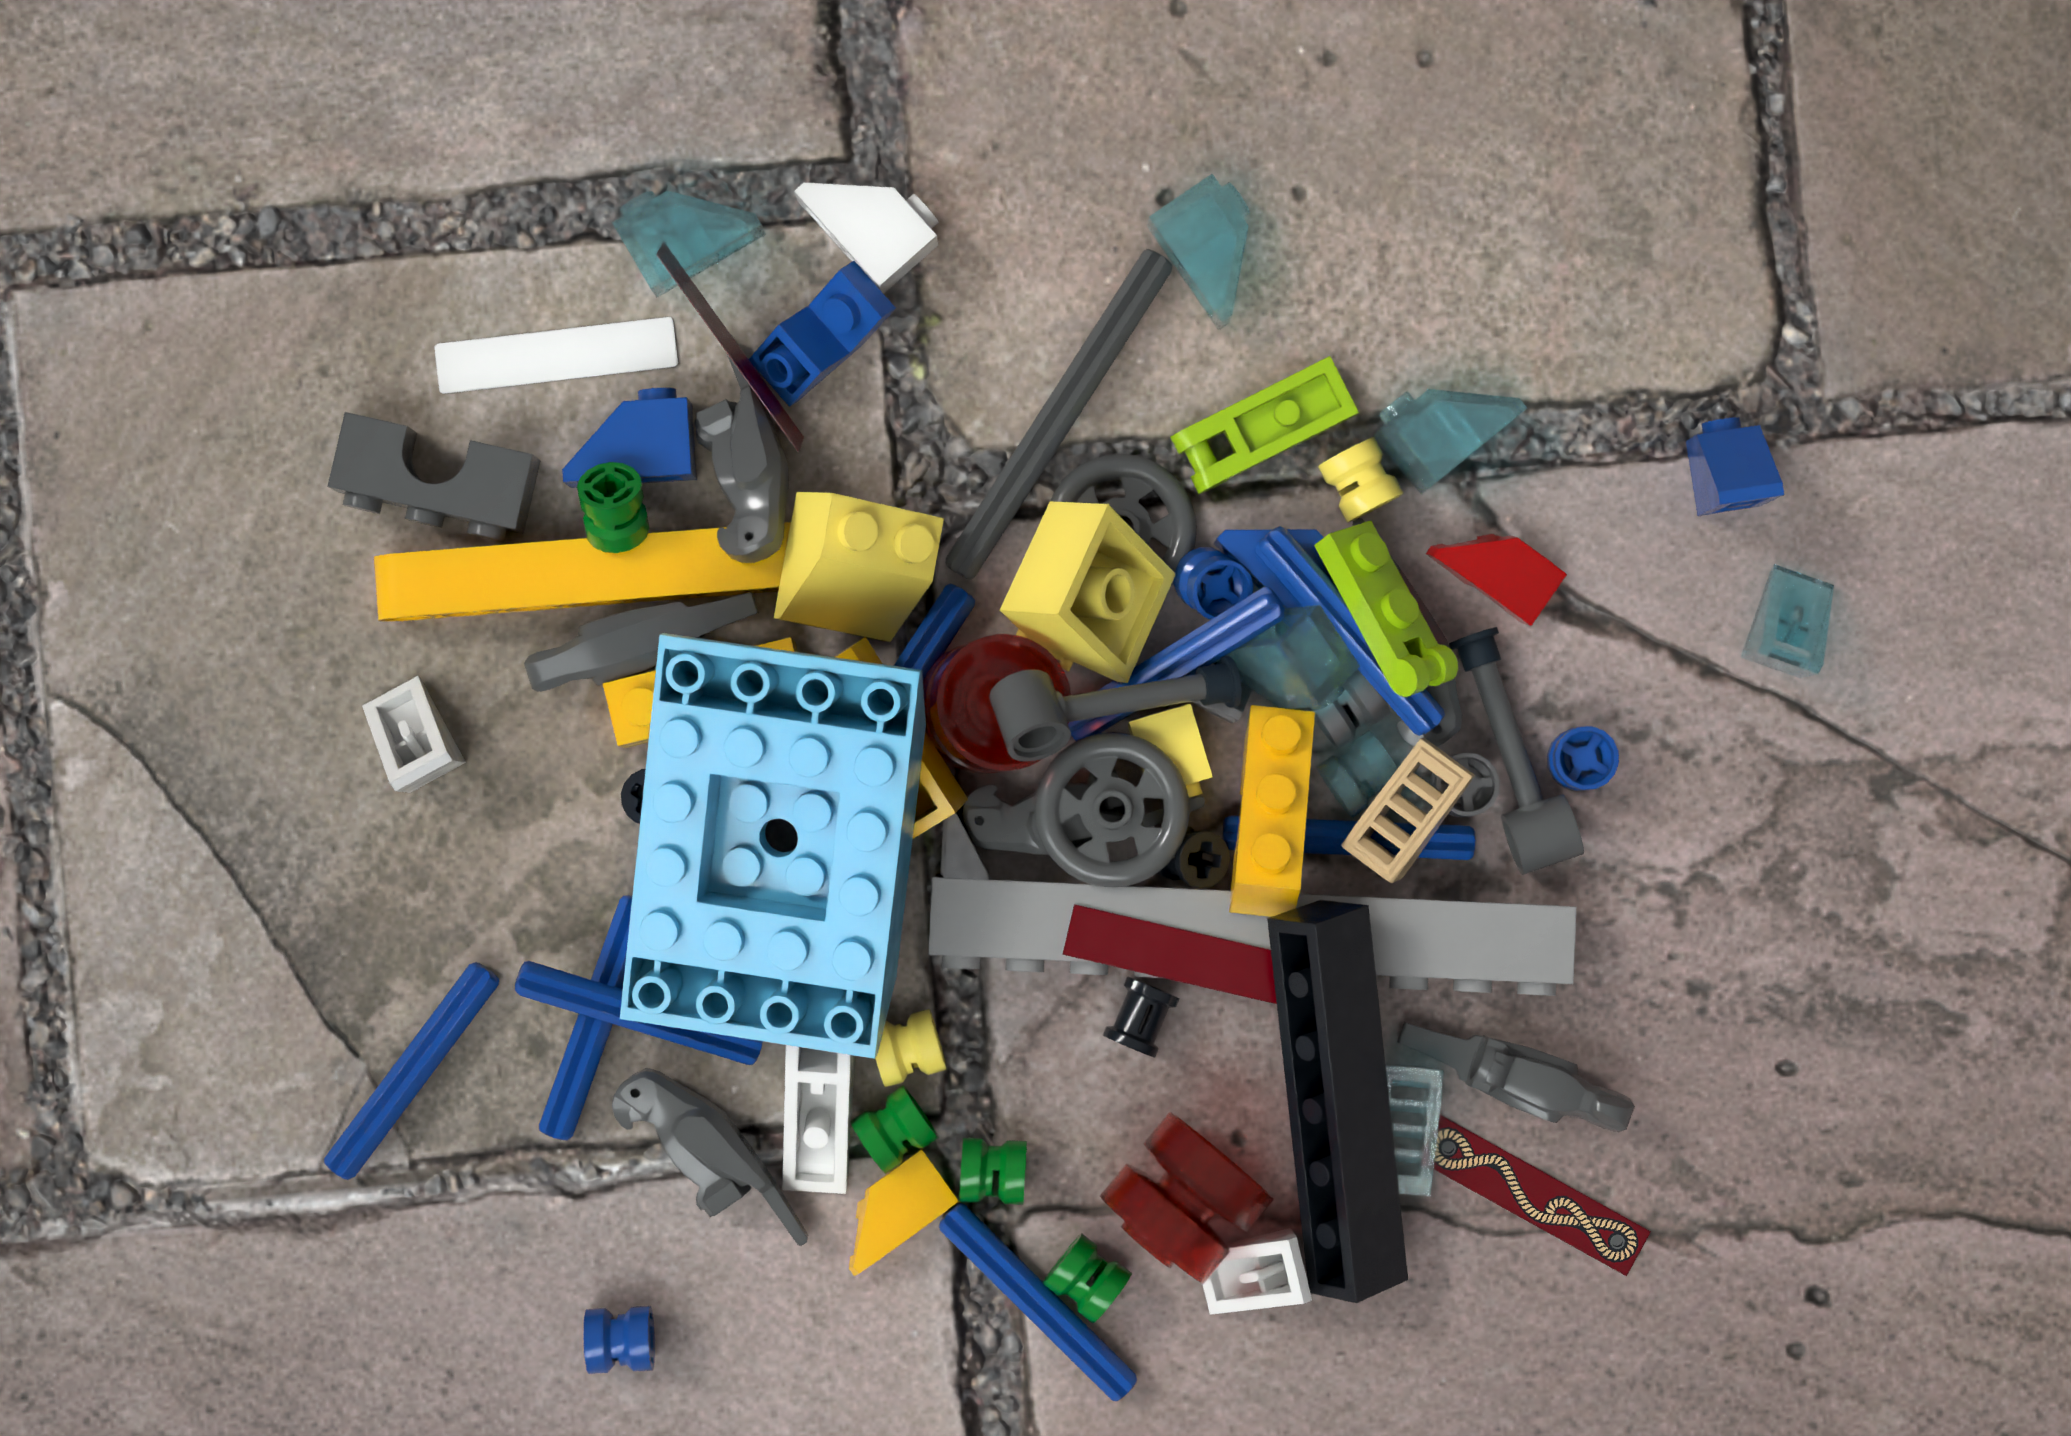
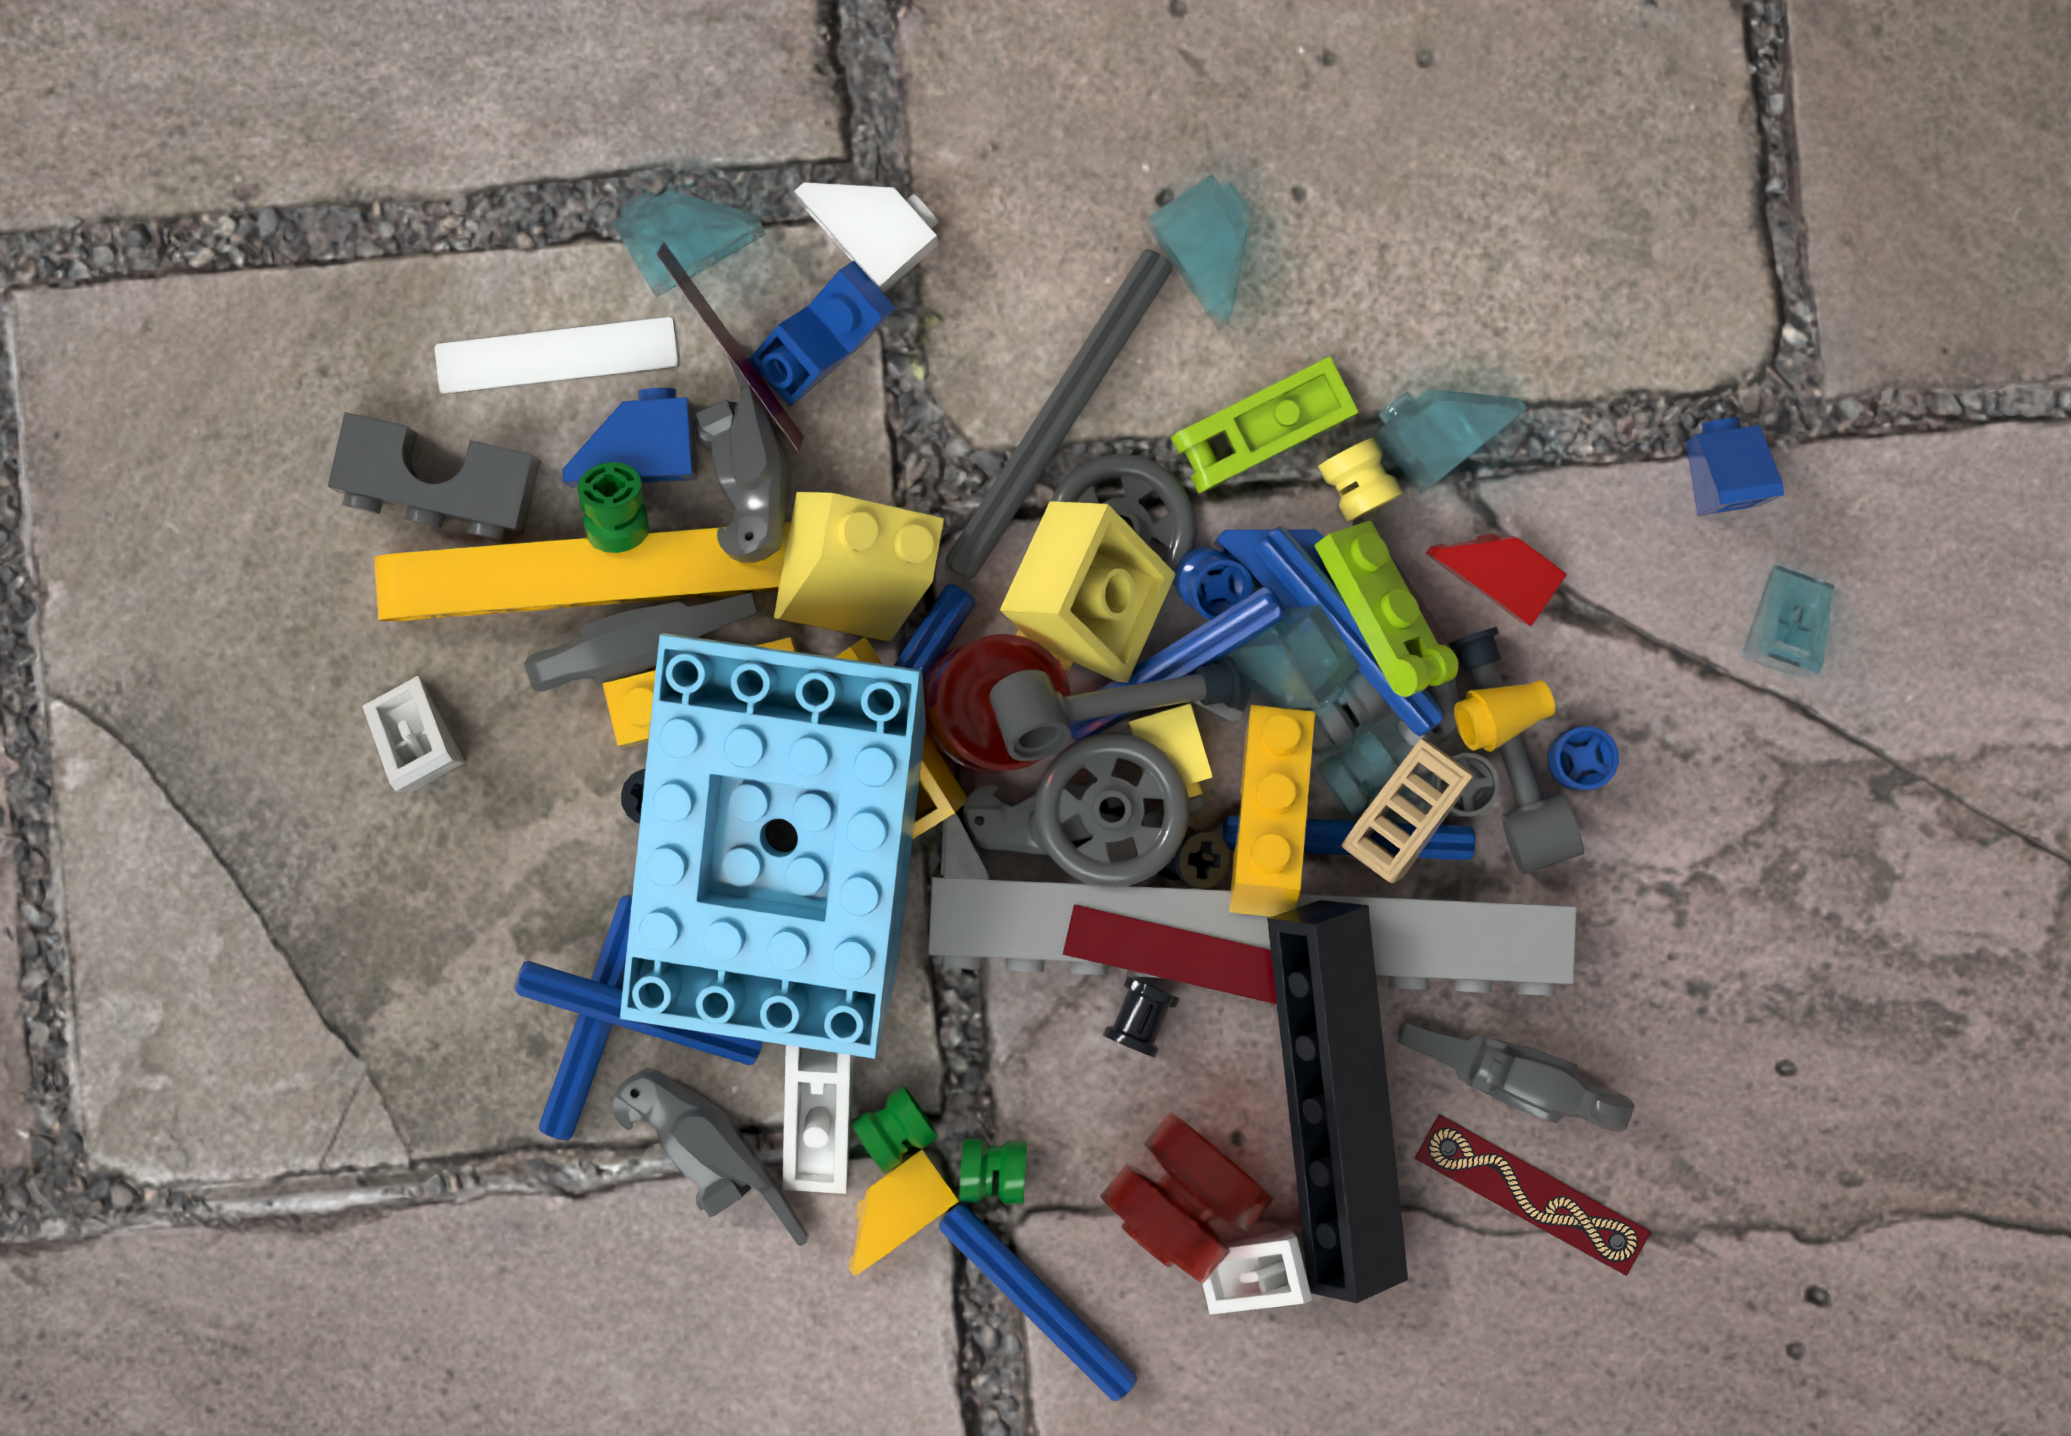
blue axle [324,962,499,1180] -> none
blue wheel [584,1306,655,1374] -> none
light yellow wheel [875,1009,947,1087] -> none
green wheel [1043,1233,1132,1323] -> none
clear light blue slope [1385,1063,1444,1196] -> none
none -> yellow cone [1454,680,1555,752]

